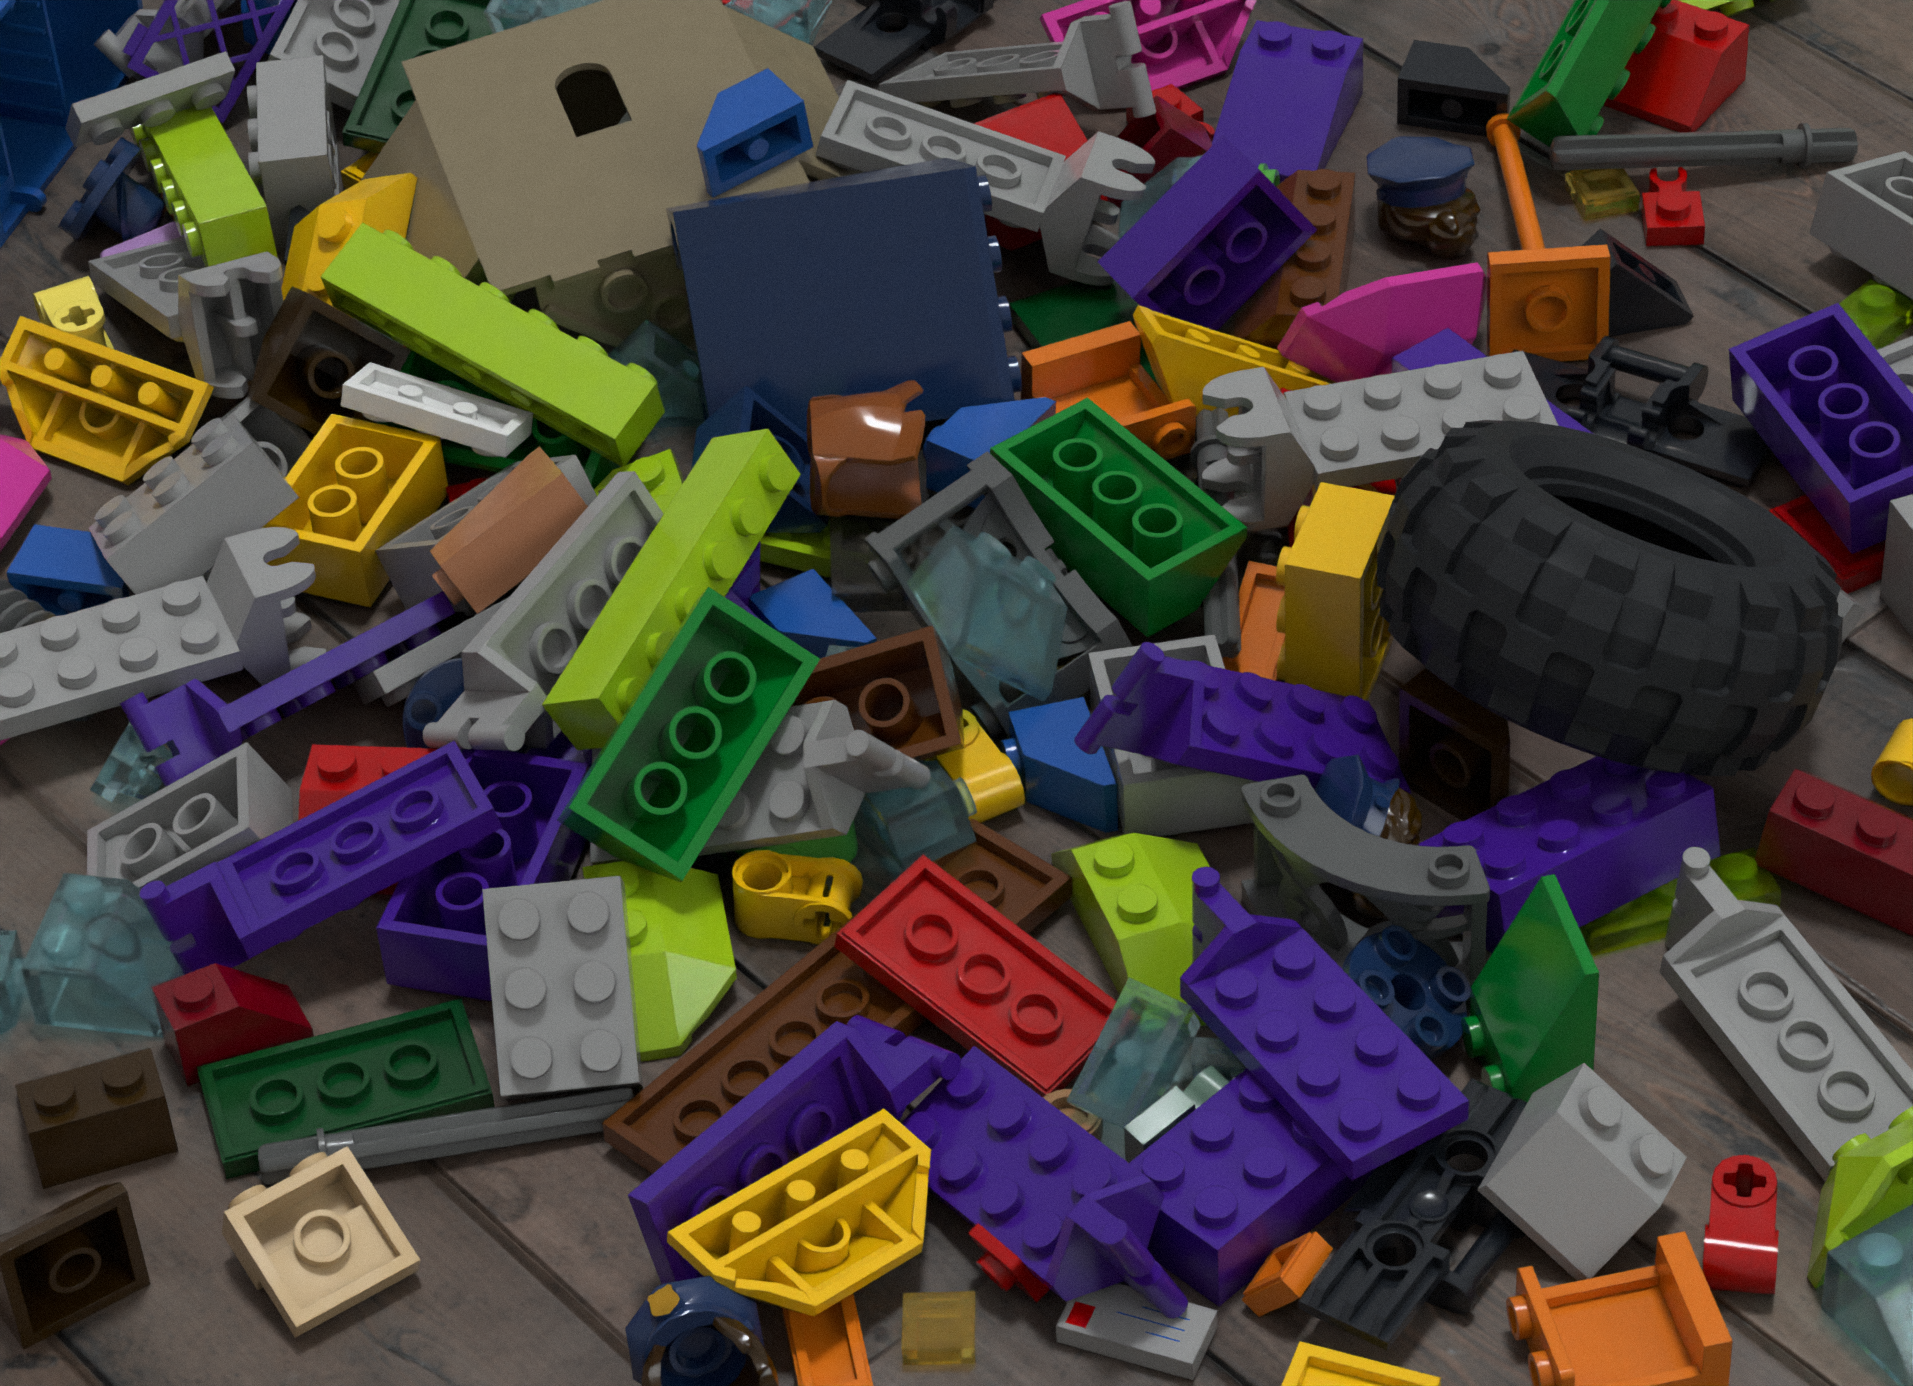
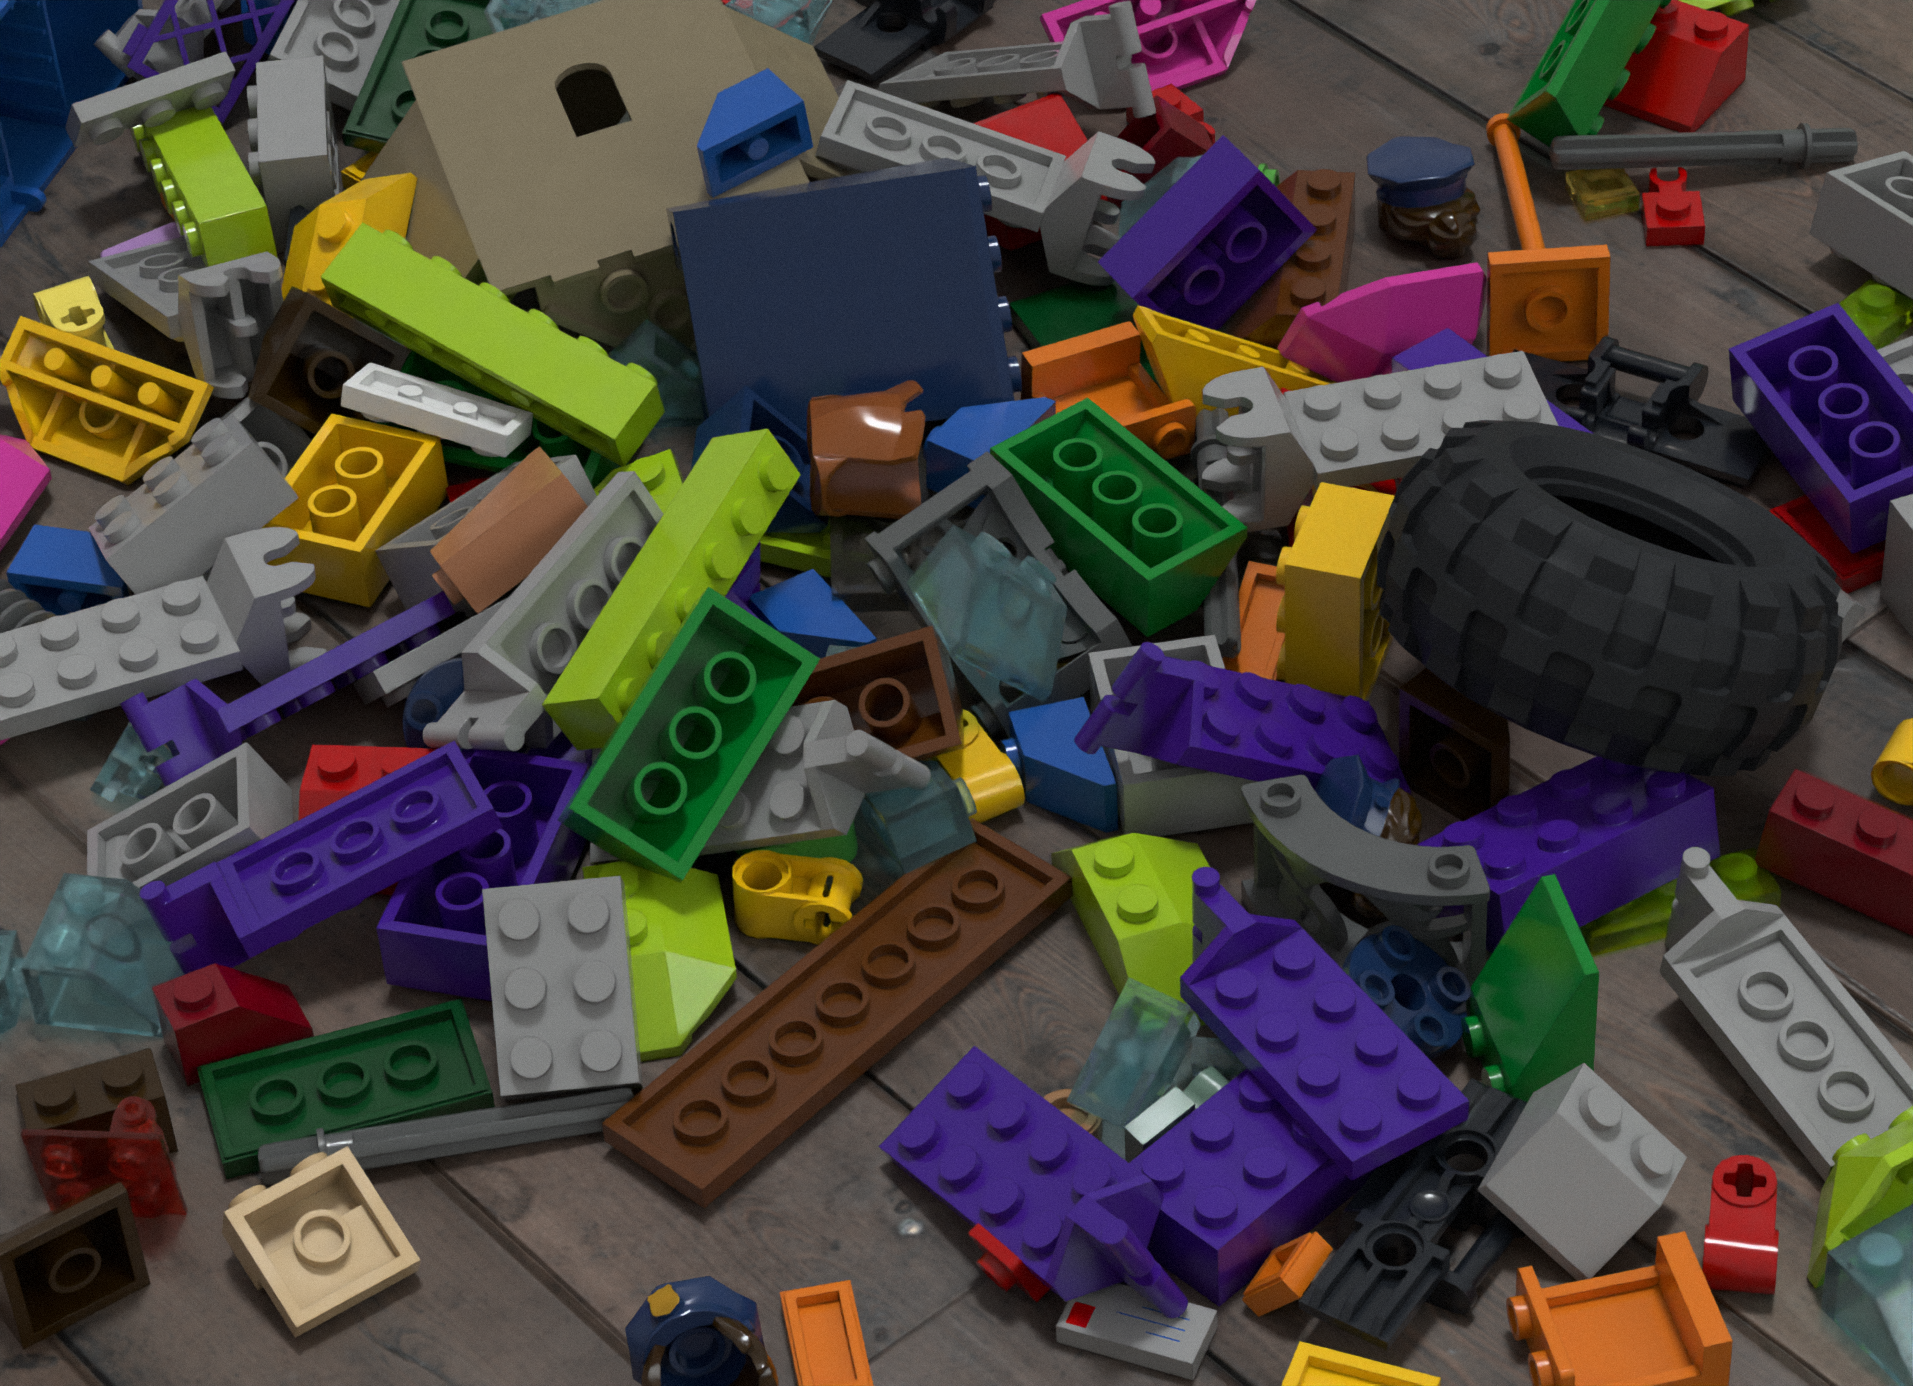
dark blue plate [58,137,166,242] -> none
dark purple hinge [628,1015,961,1284] -> none
yellow wedge [667,1109,931,1316] -> none
red tile [834,855,1131,1097] -> none
clear yellow tile [902,1291,976,1365] -> none
dark purple slope [1212,20,1363,183] -> none
black slope [1397,40,1510,137] -> none
black slope [1582,228,1694,337] -> none
none -> clear red hinge [21,1096,188,1218]

